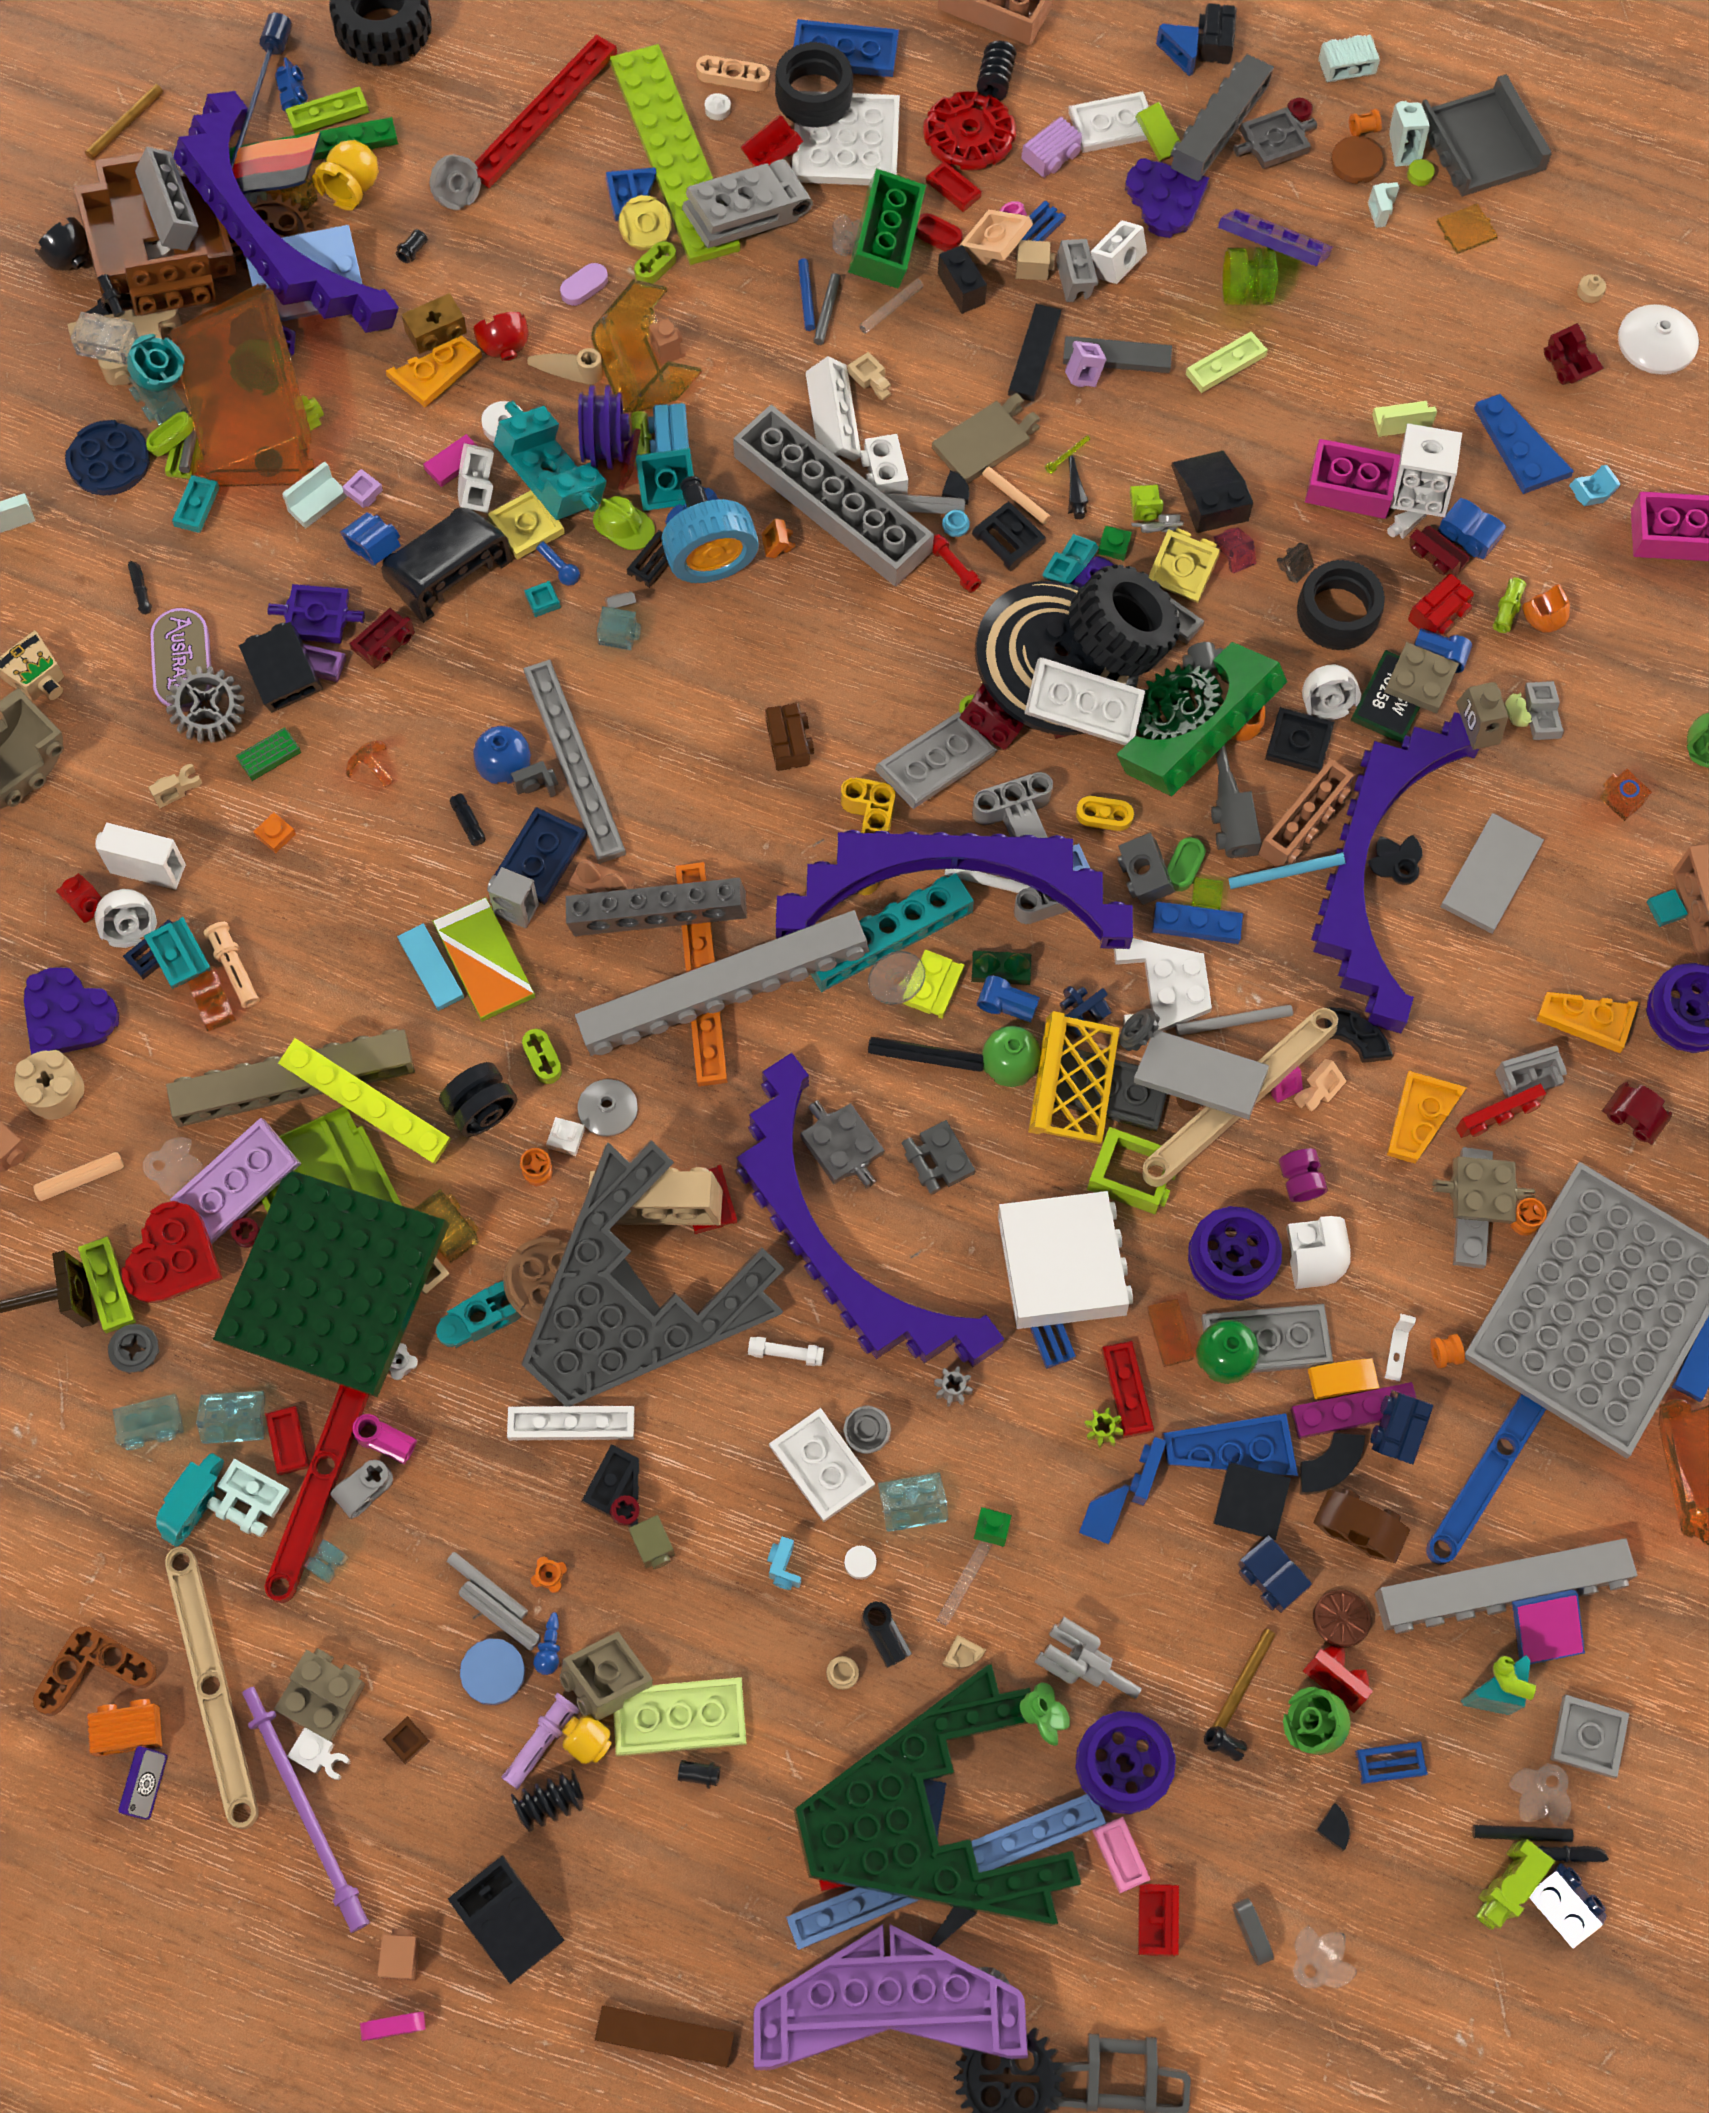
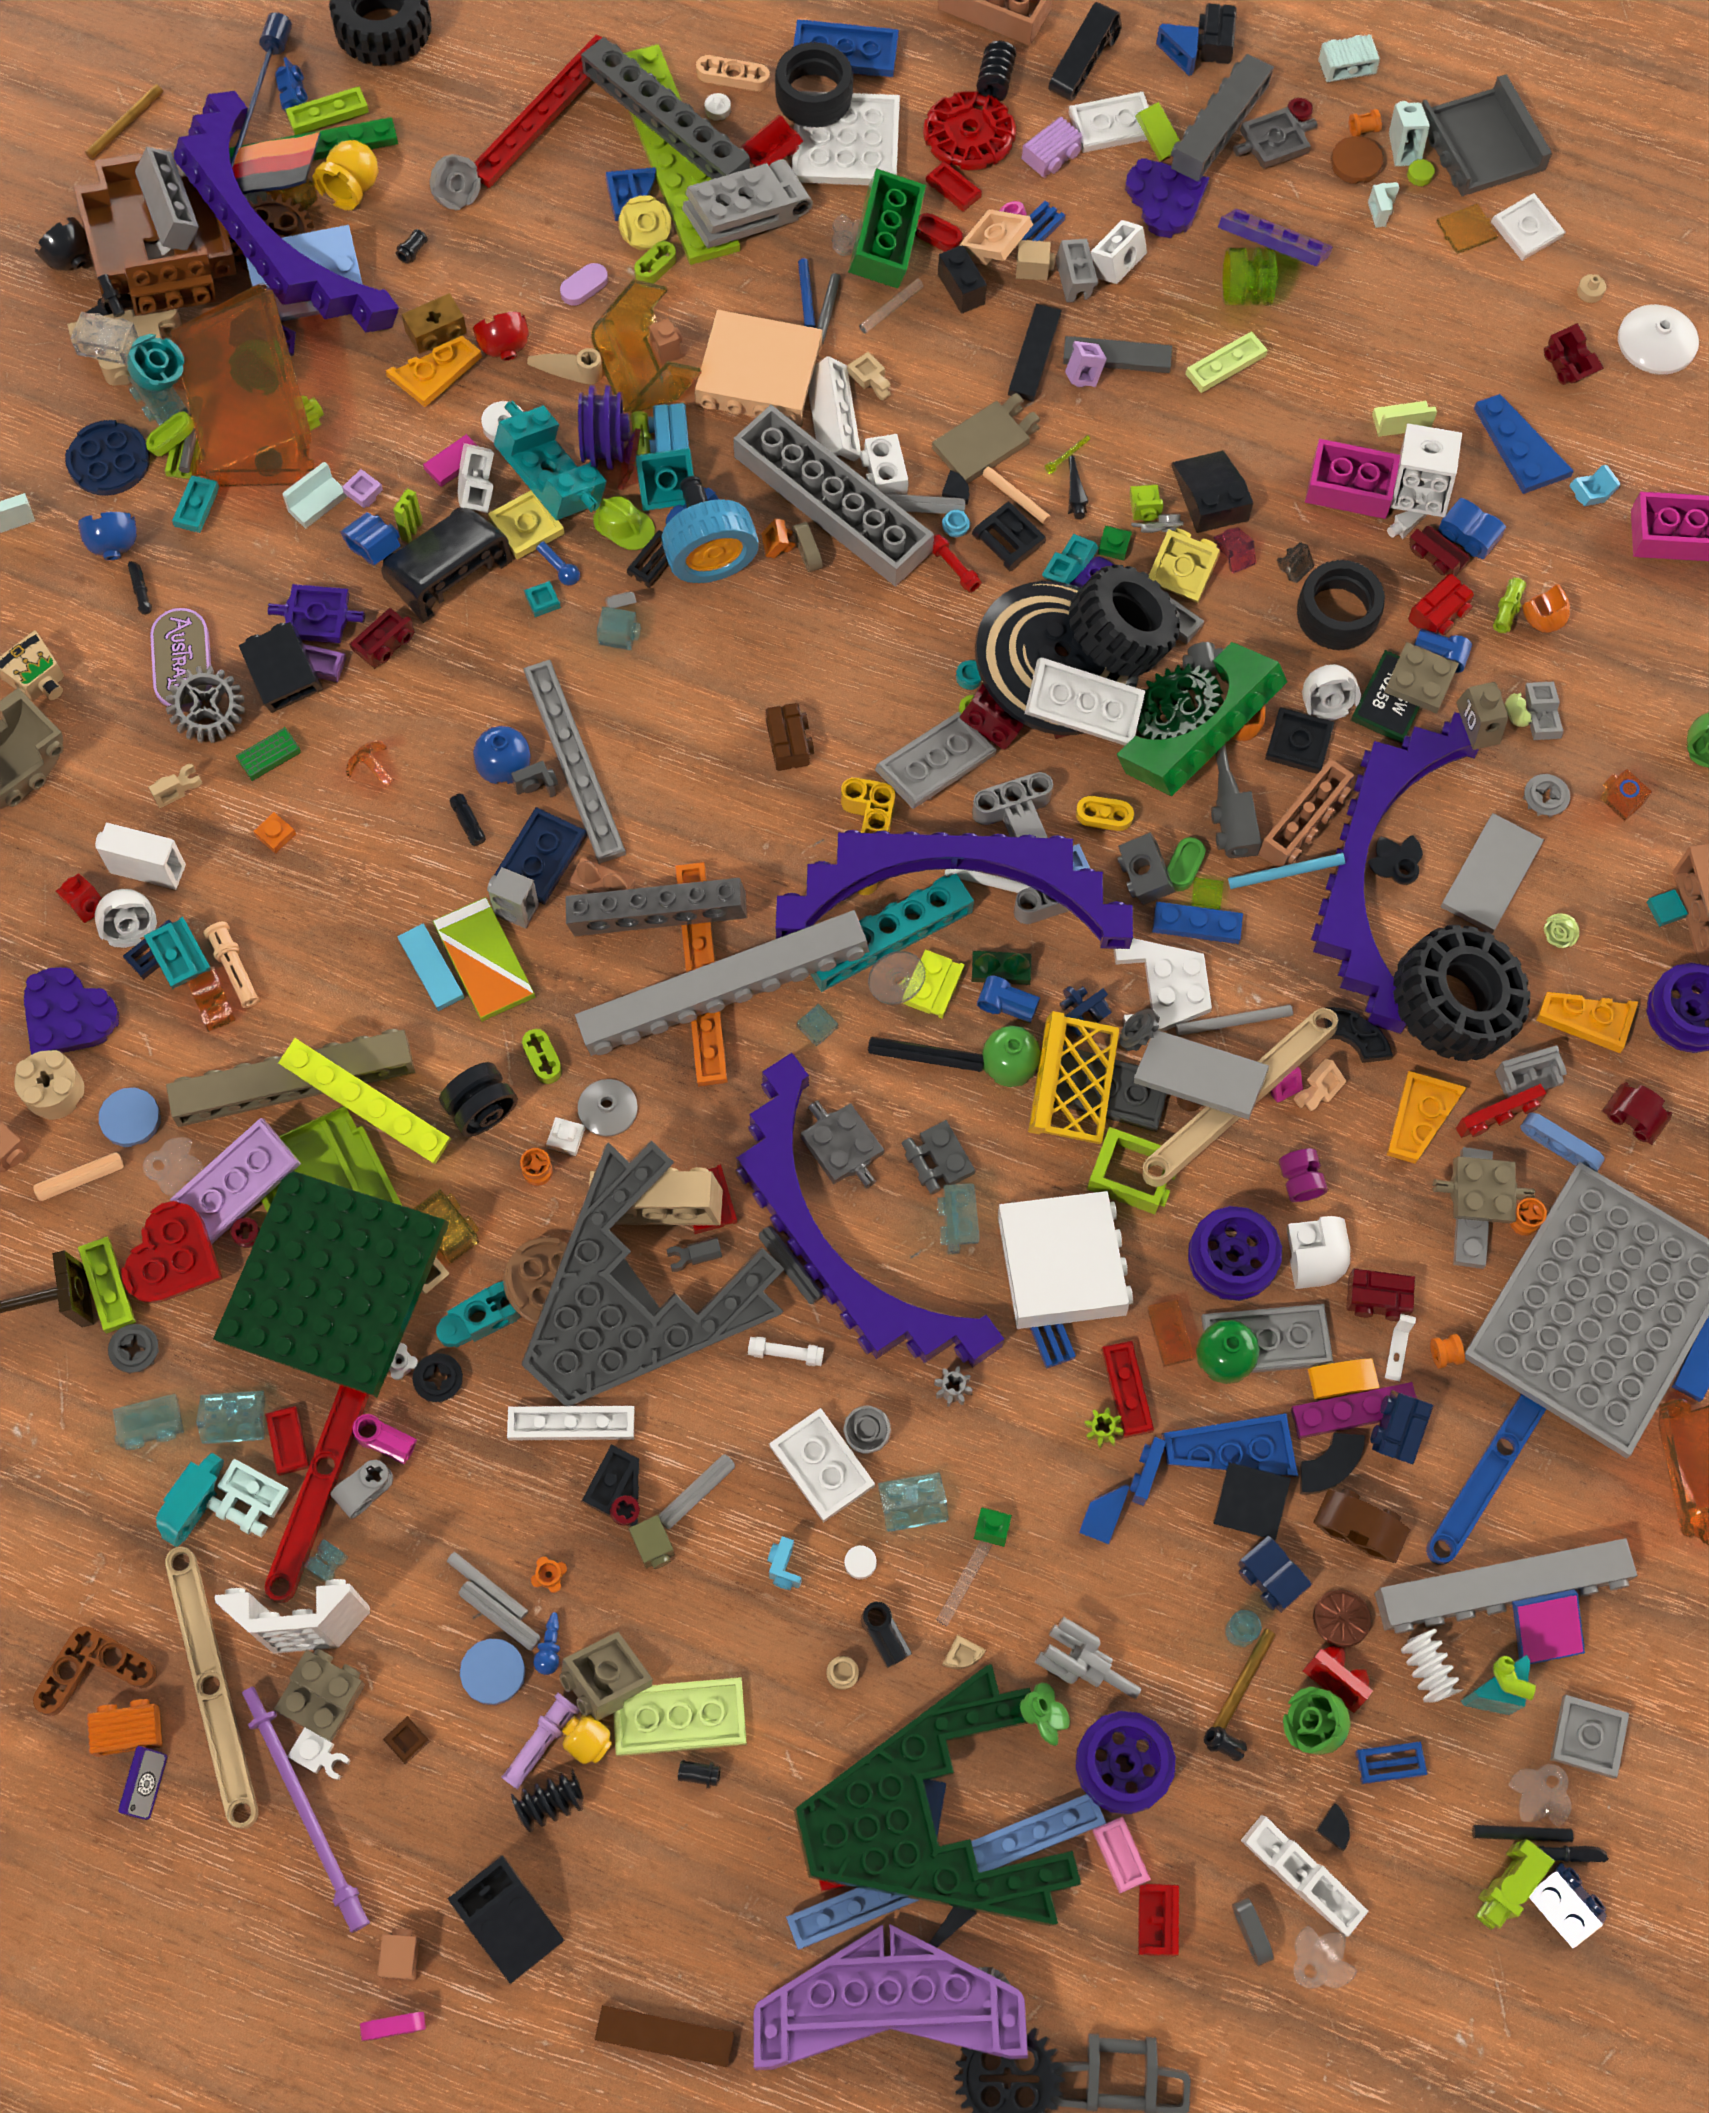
none -> blue cylinder [78,512,137,561]
none -> medium blue tile [99,1088,161,1147]
none -> white slope [215,1579,370,1653]
none -> lime tile [393,489,423,543]
none -> black gear [412,1353,463,1403]
none -> dark grey brick [581,37,750,179]
none -> light grey axle [658,1454,735,1529]
none -> dark grey bar [666,1237,722,1272]
none -> light nougat panel [695,310,822,425]
none -> dark grey axle [759,1226,823,1304]
none -> dark tan beam [792,522,823,572]
none -> clear light blue tile [797,1004,838,1046]
none -> clear light blue bracket [937,1183,980,1254]
none -> teal tile [956,660,983,690]
none -> black beam [1048,1,1122,101]
none -> clear light blue wheel [1225,1610,1262,1647]
none -> white slope [1241,1815,1369,1937]
none -> dark red brick [1346,1268,1415,1322]
none -> black tyre [1393,925,1530,1061]
none -> white piece [1401,1629,1464,1703]
none -> white tile [1491,193,1565,261]
none -> medium blue beam [1520,1112,1605,1172]
none -> light grey gear [1523,774,1570,818]
none -> yellowish green plate [1544,913,1580,948]

